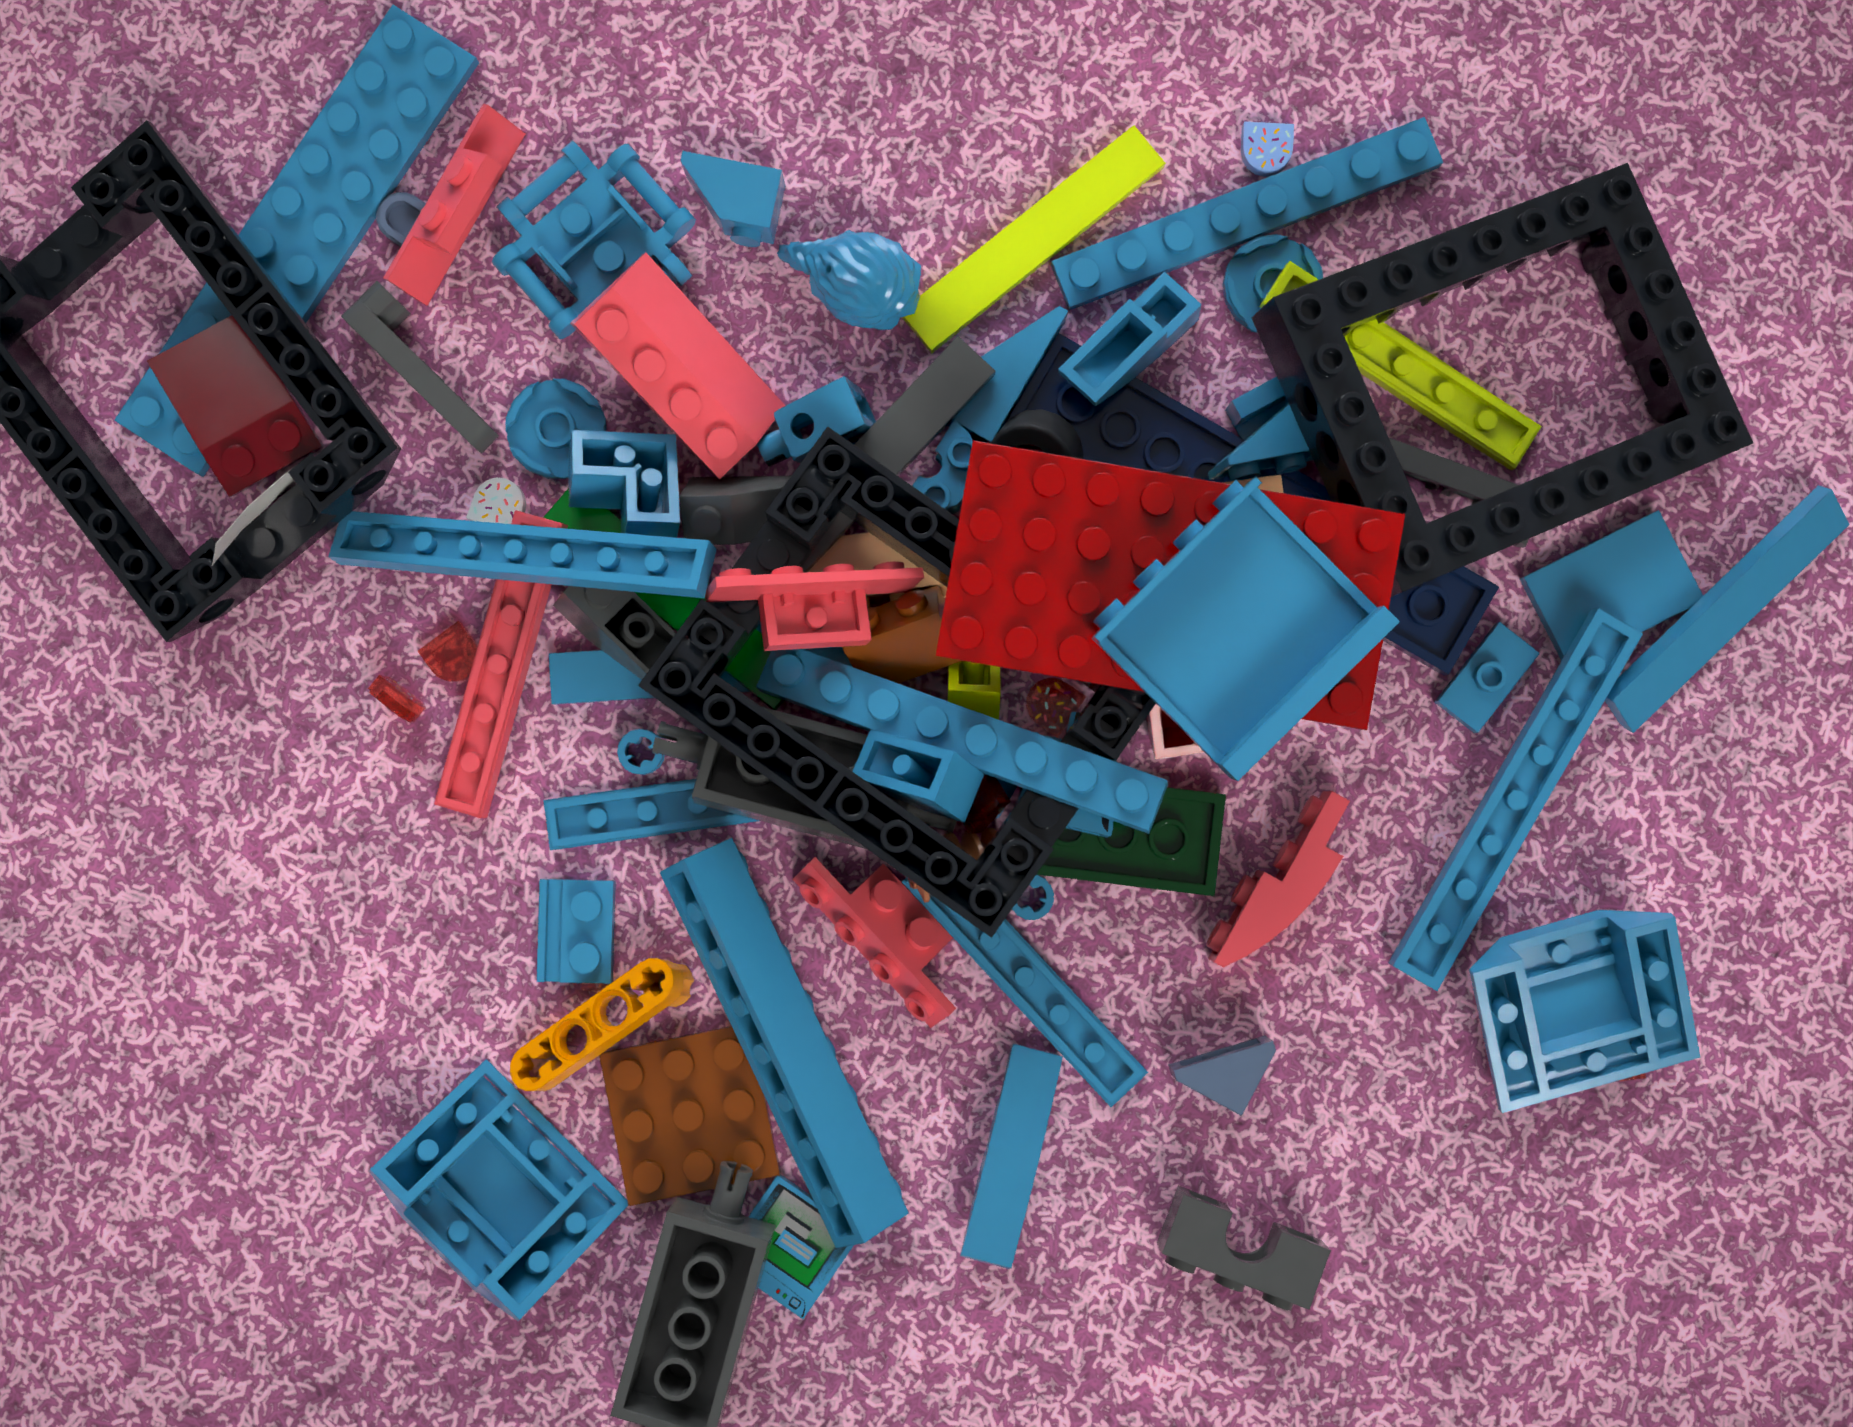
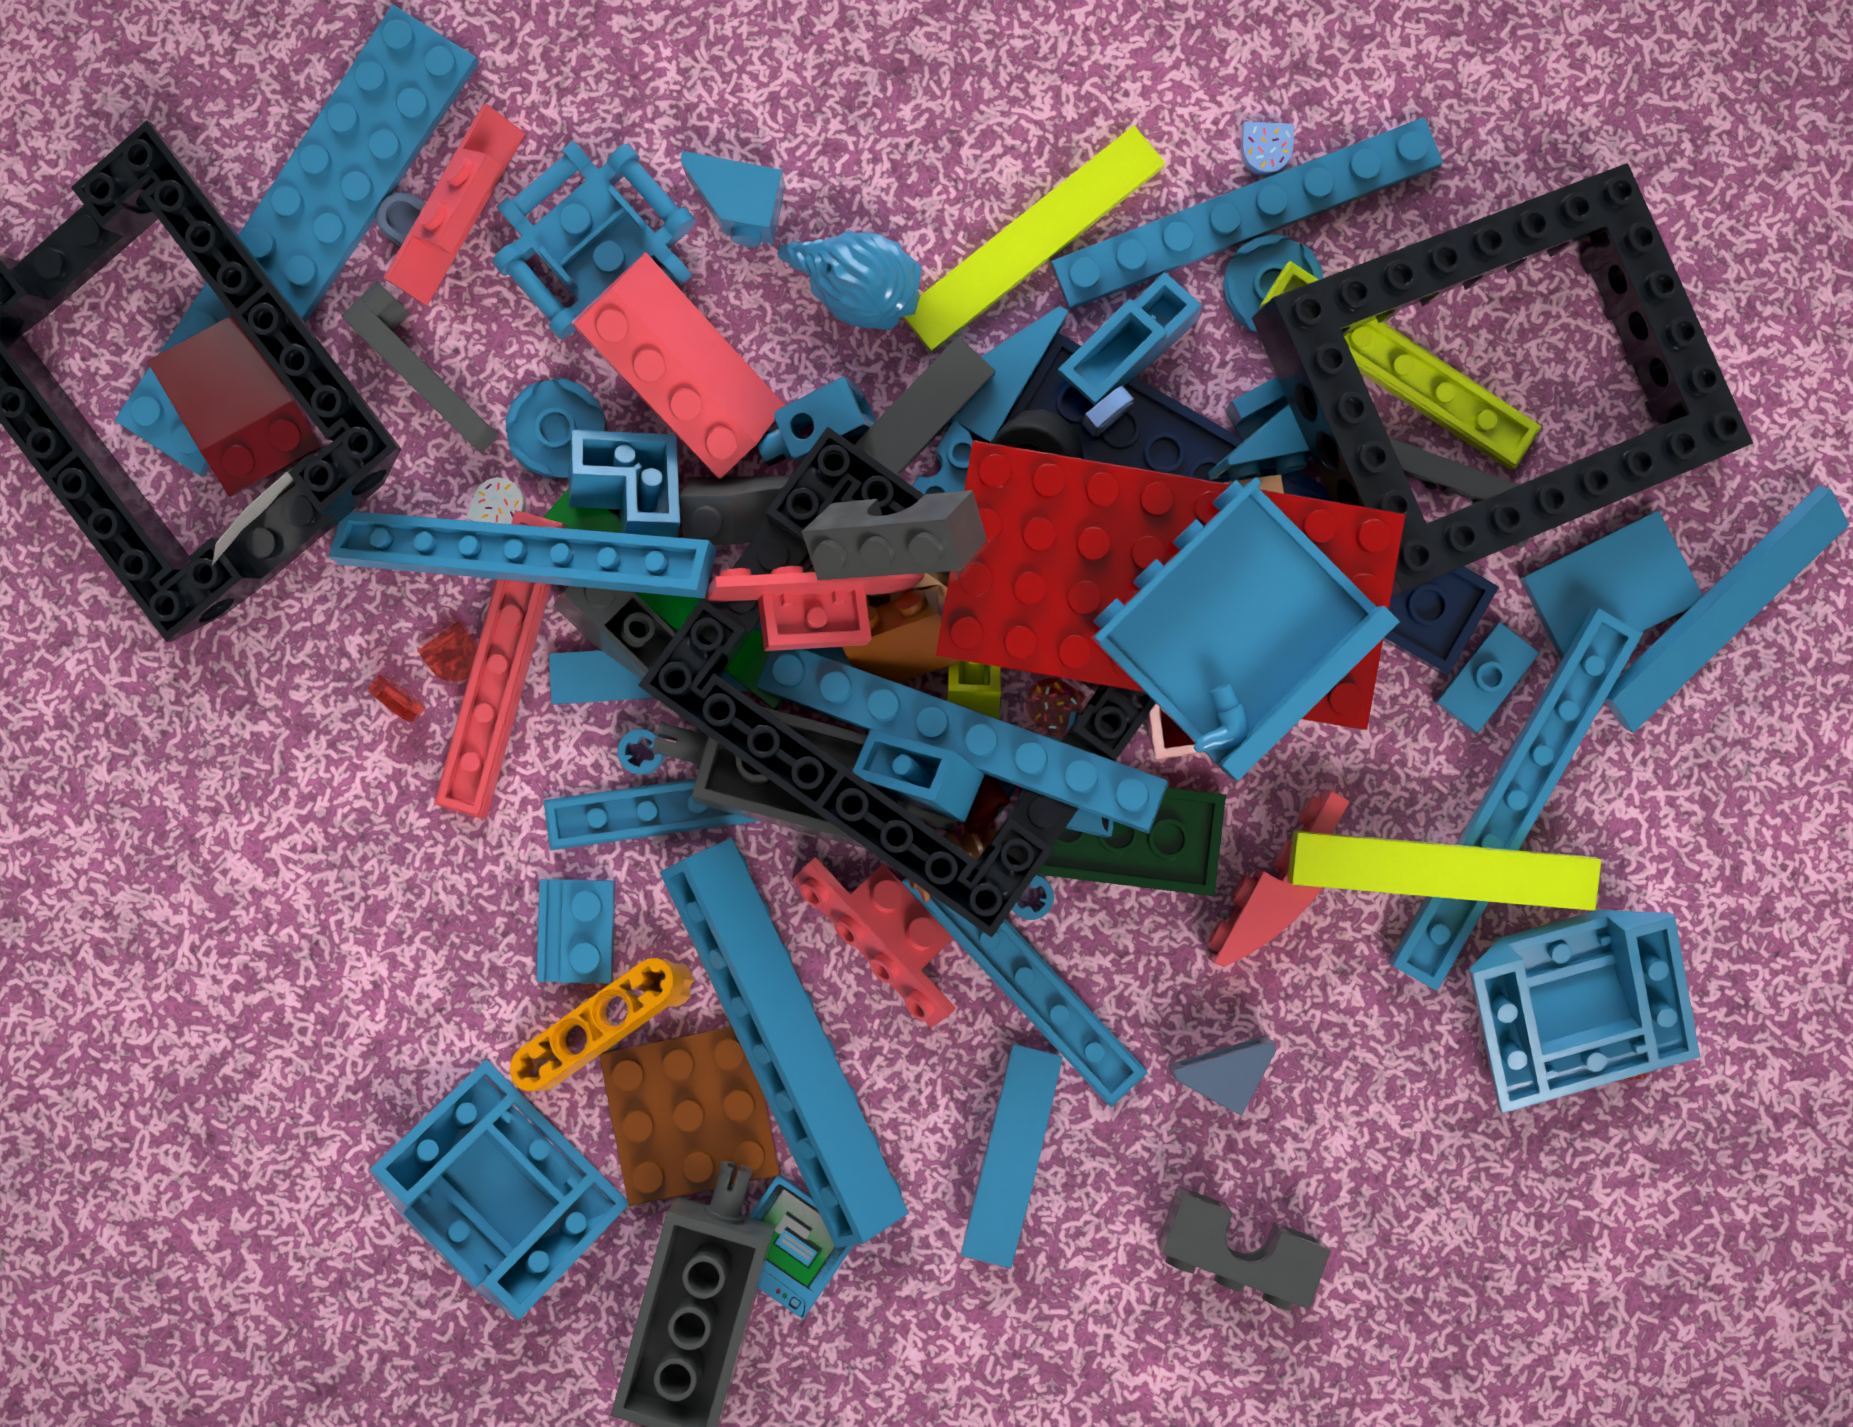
none -> dark grey arch [802,490,987,580]
none -> light blue tile [1082,385,1134,437]
none -> dark azure animal [1194,683,1249,752]
none -> neon yellow tile [1287,830,1601,911]

